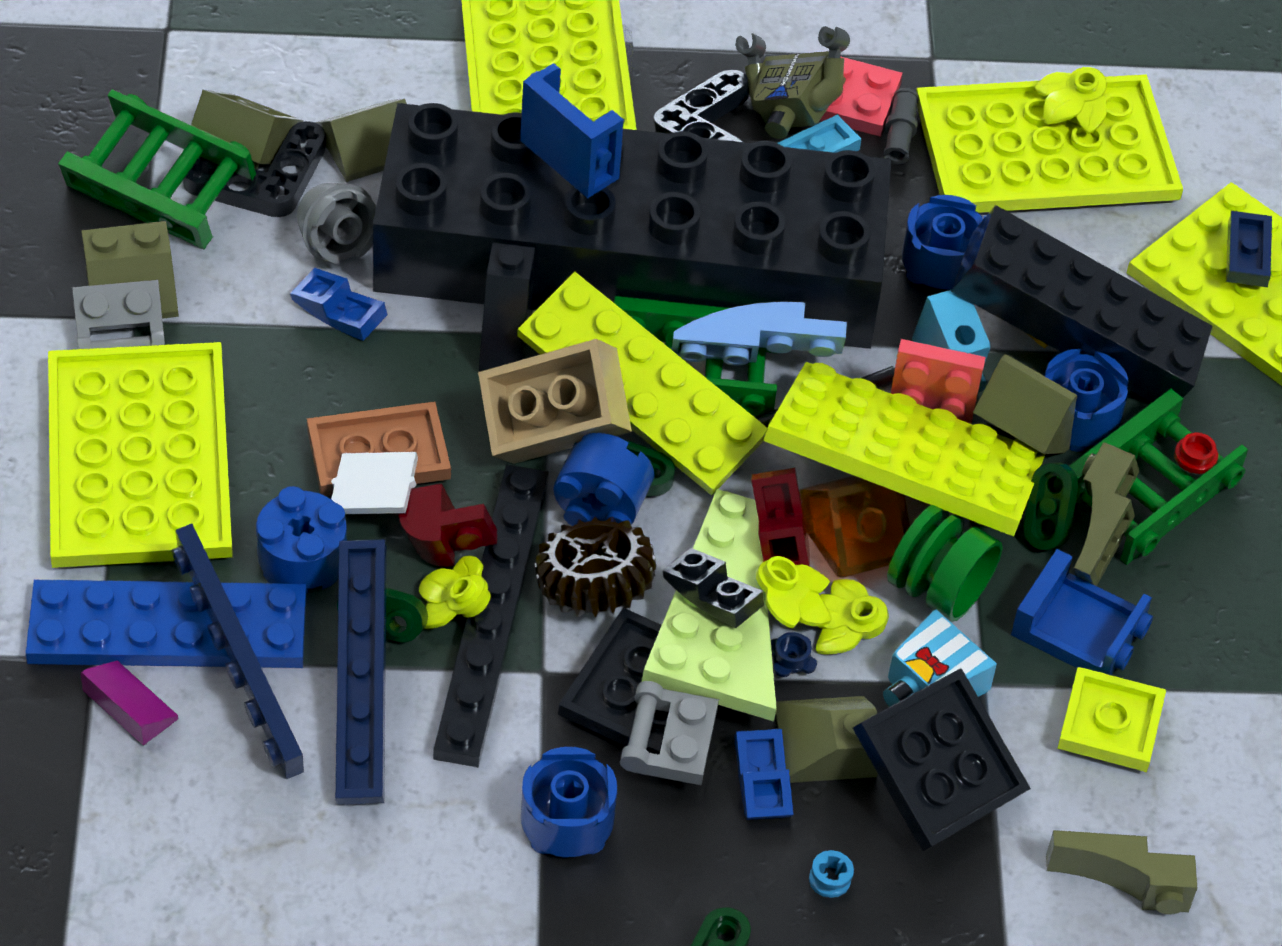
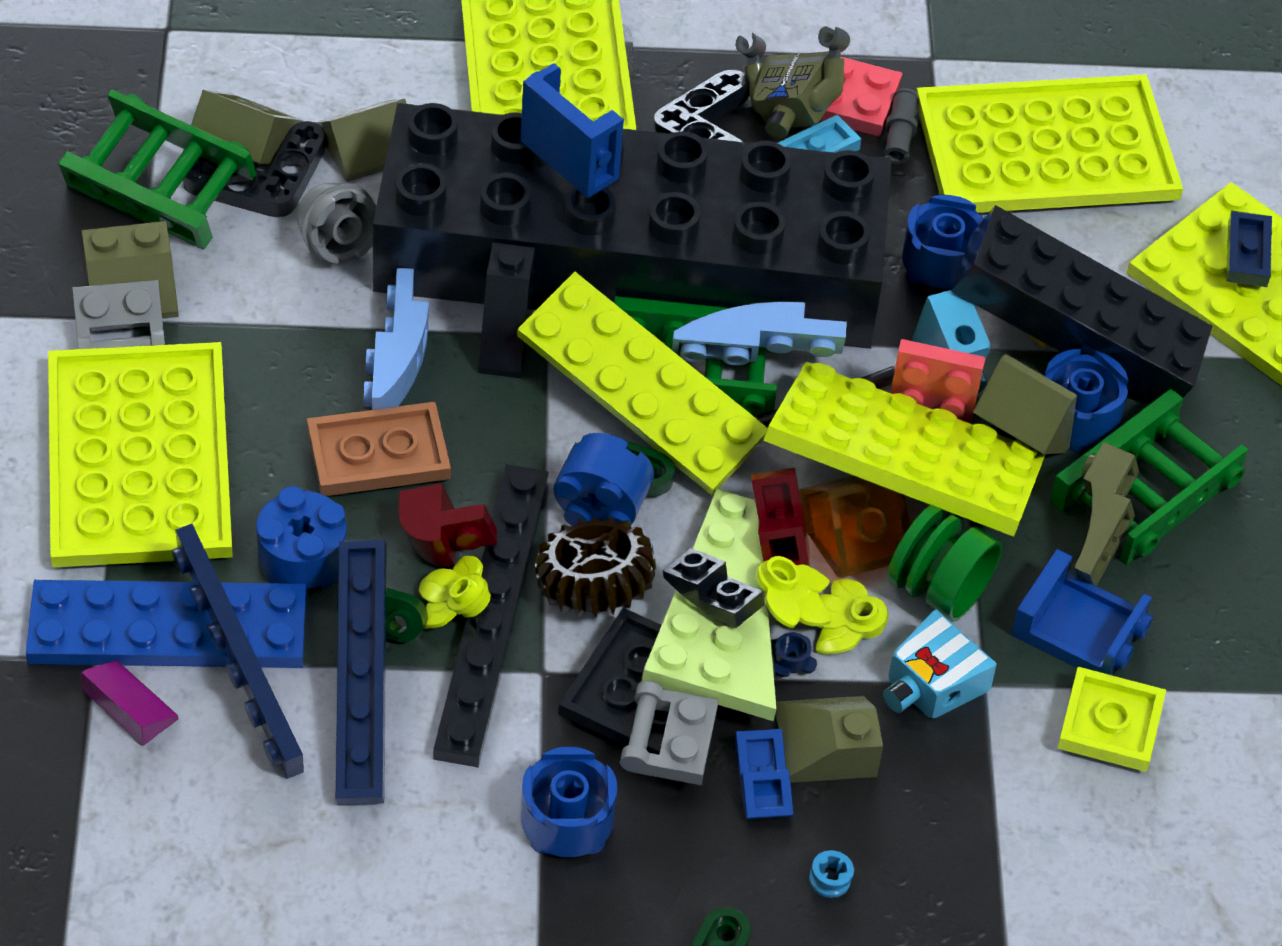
blue slope [290,268,388,341] -> none
white piece [331,452,418,514] -> none
tan brick [478,339,632,464] -> none
black plate [852,668,1031,851] -> none
dark green plate [1024,463,1078,550] -> none
neon yellow plate [1035,67,1107,134] -> none
olive slope [1046,830,1197,914] -> none
red plate [1174,432,1218,474] -> none
none -> light blue slope [364,268,429,410]

